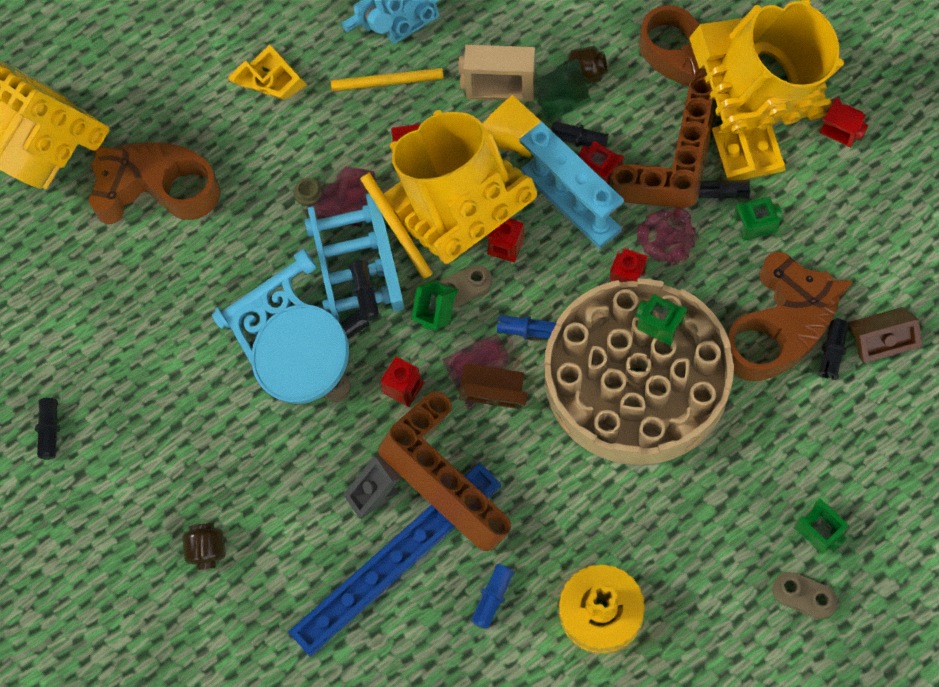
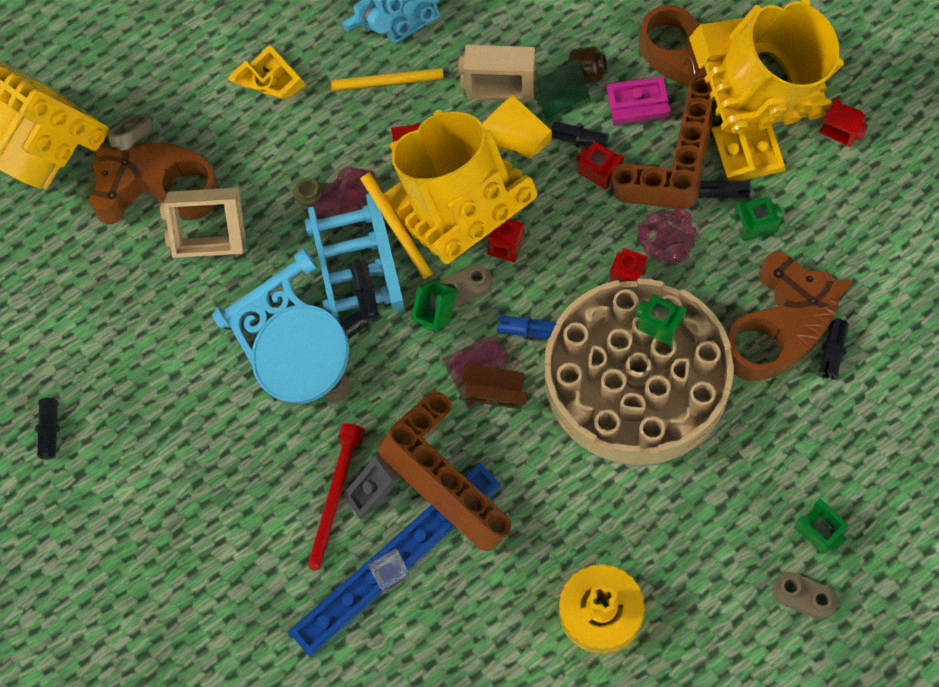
dark brown head [182,523,226,570] -> none
red window [380,356,425,407] -> none
blue axle [471,564,515,629] -> none
medium azure fence [519,122,624,249] -> none
reddish brown panel [848,307,922,363] -> none
none -> dark tan plate [107,114,153,150]
none -> tan window [160,188,246,258]
none -> red piece [308,423,365,571]
none -> clear slope [368,548,410,591]
none -> dark pink plate [606,76,671,126]

